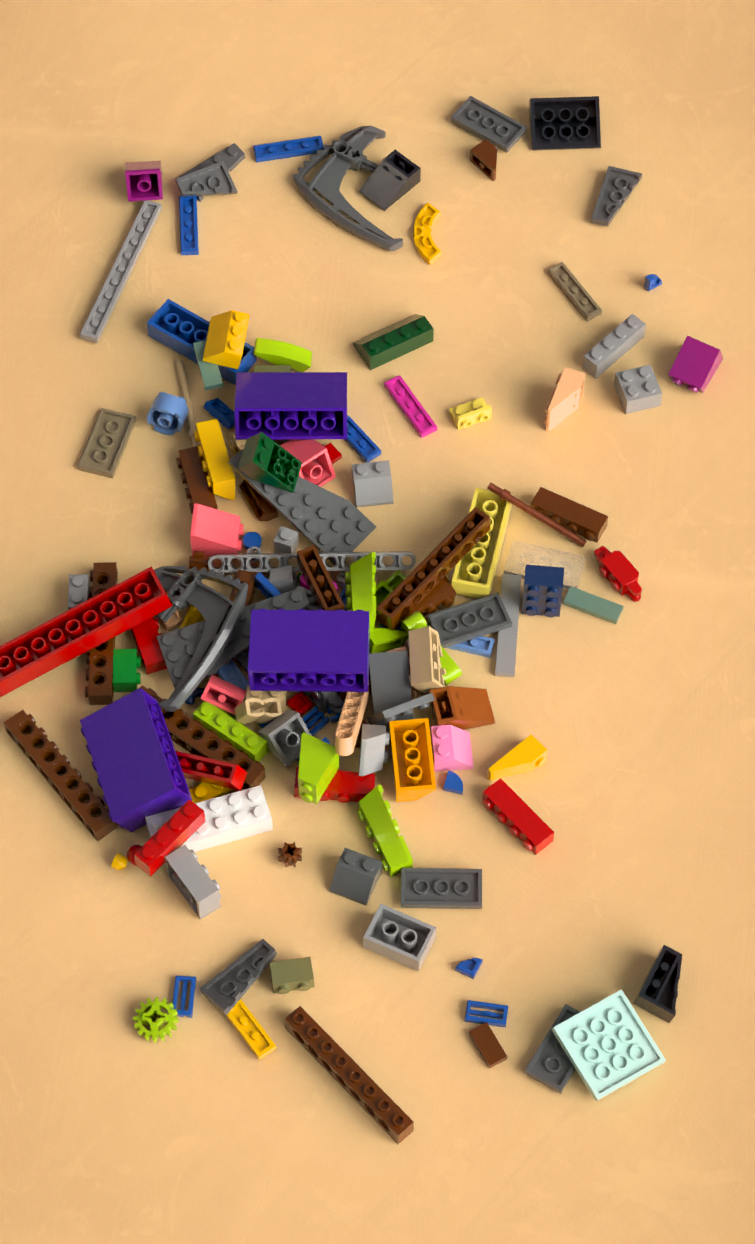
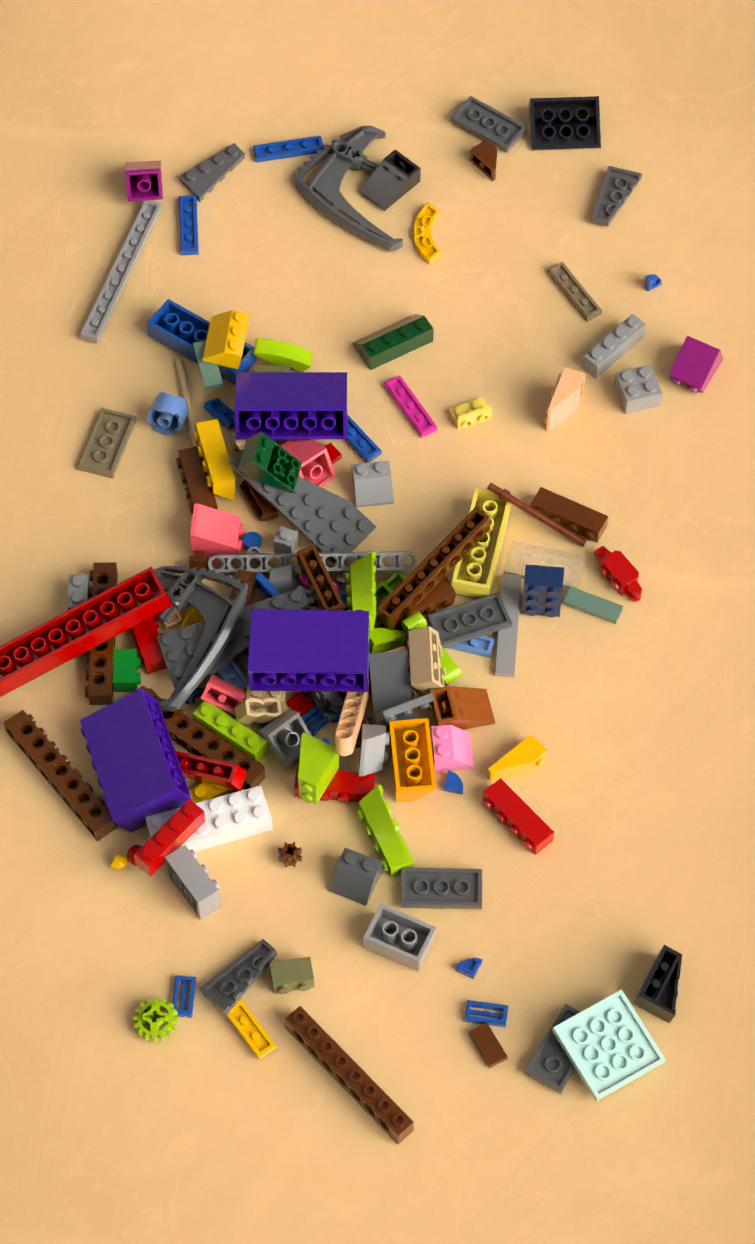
dark grey wing [175,161,238,197] -> none

